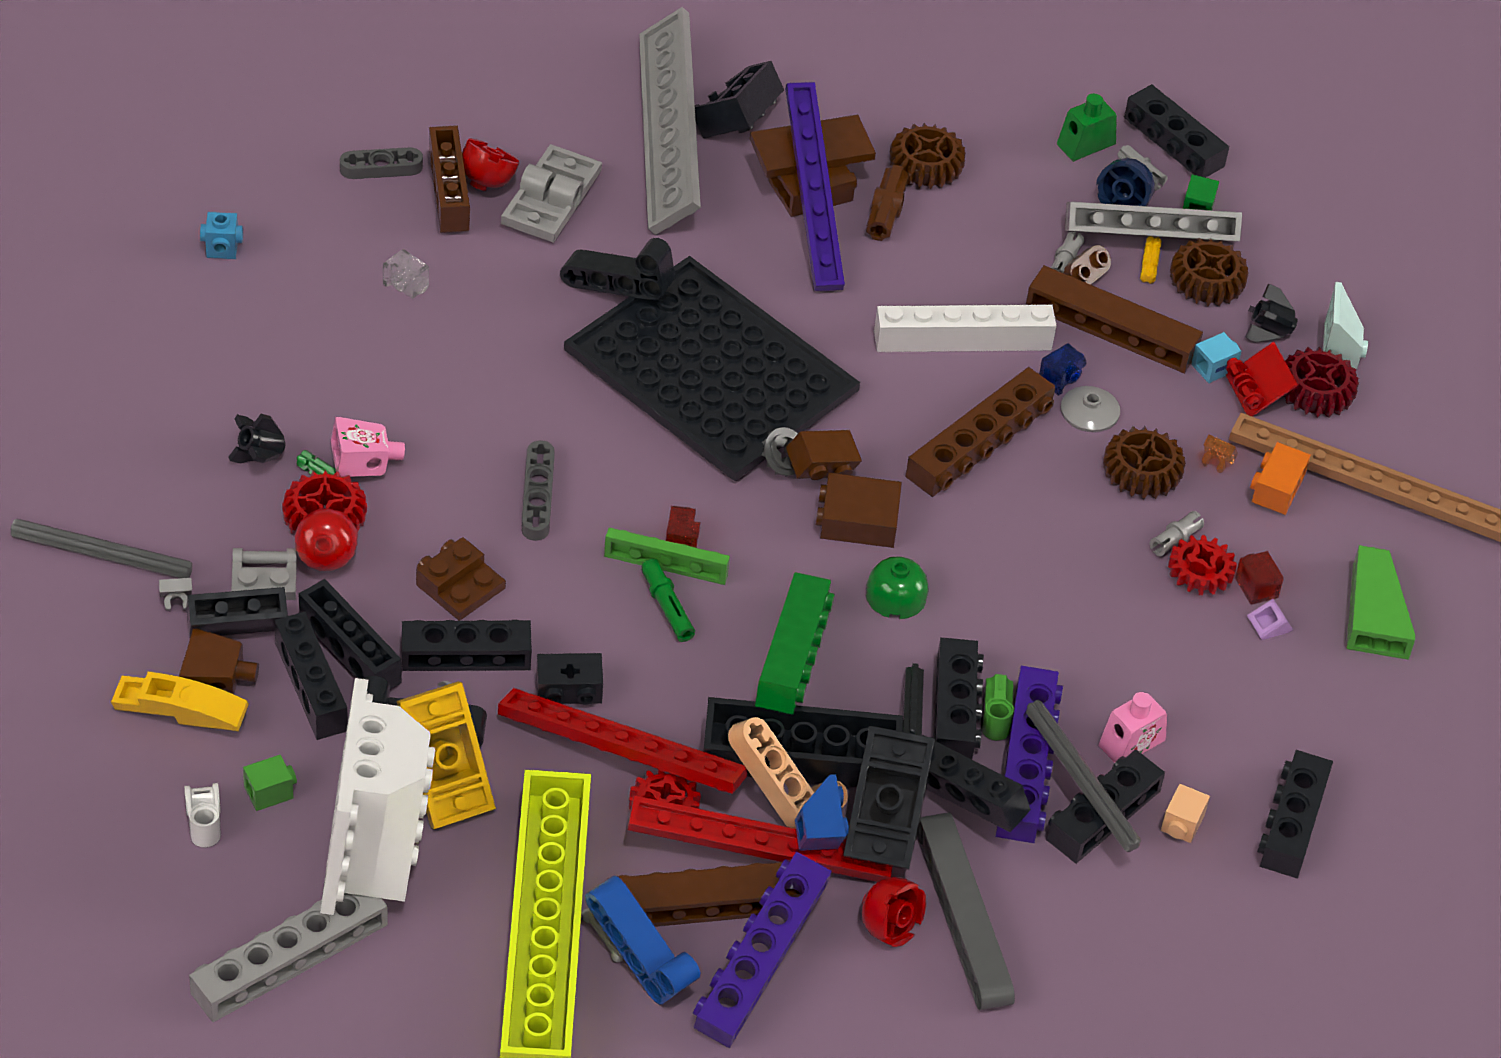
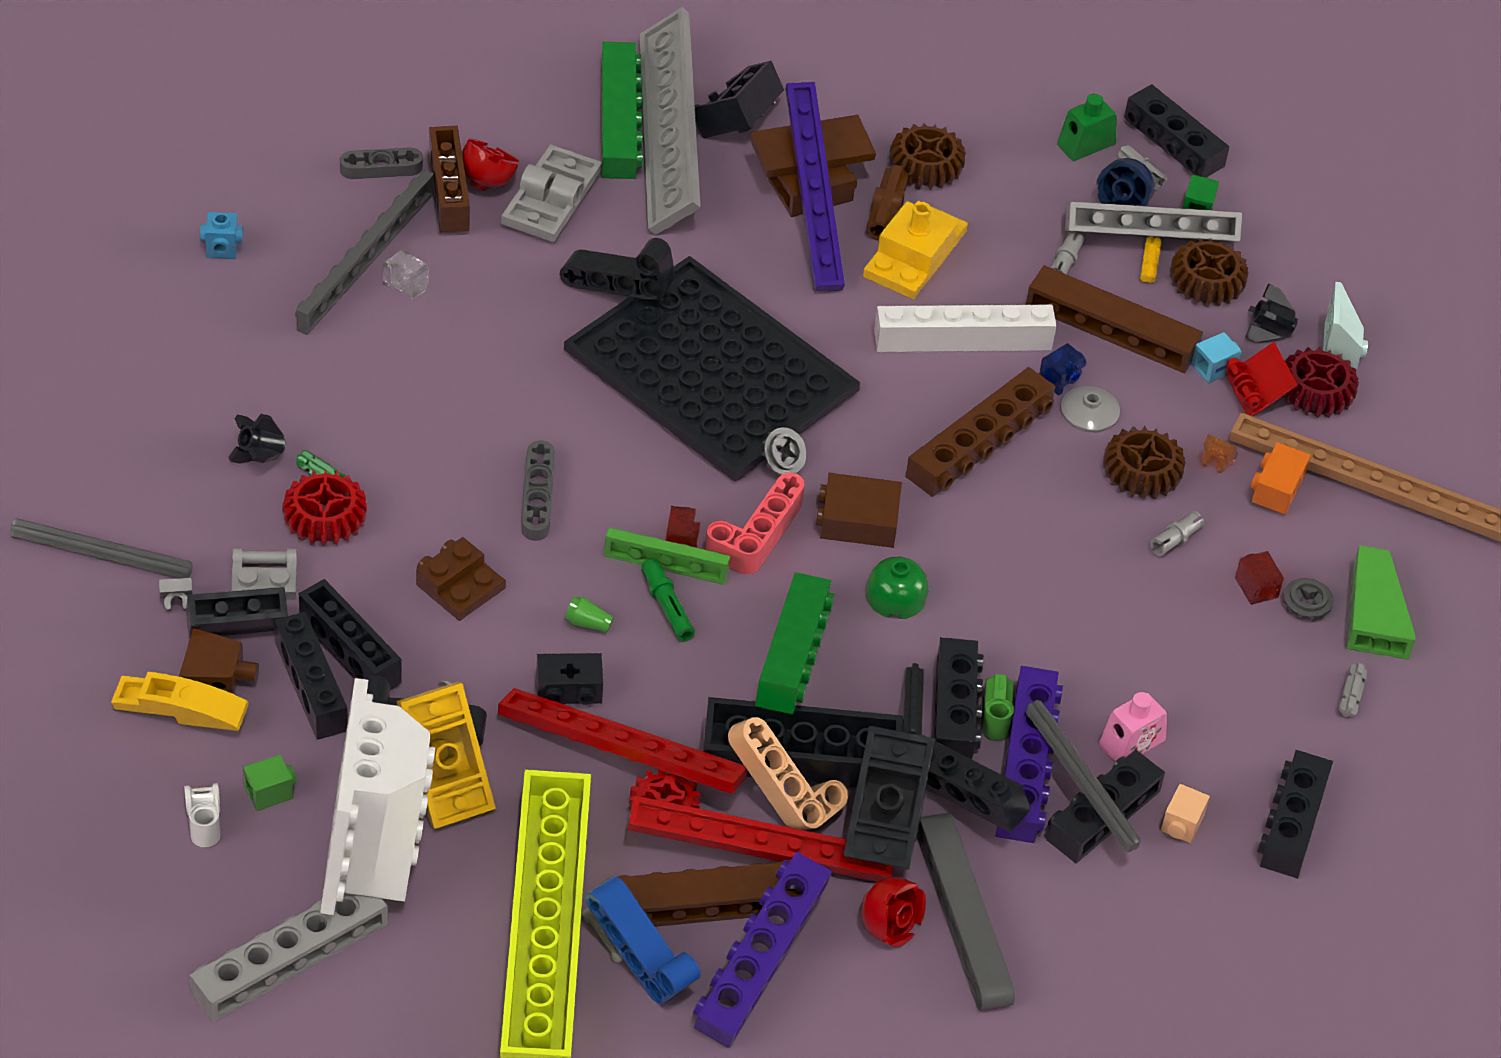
red cylinder [294,508,358,571] -> none
bright pink torso [330,417,405,477] -> none
black brick [402,620,532,671] -> none
reddish brown brick [786,430,862,480] -> none
blue slope [795,774,849,851] -> none
plate [1064,245,1111,285] -> none
red gear [1168,535,1237,595] -> none
lavender slope [1247,599,1293,640] -> none
none -> dark grey plate [295,170,434,335]
none -> bright green cone [564,596,614,633]
none -> green brick [601,41,643,179]
none -> coral beam [705,473,805,574]
none -> yellow brick [863,201,968,300]
none -> dark grey gear [1283,578,1333,621]
none -> light grey axle [1338,663,1367,718]

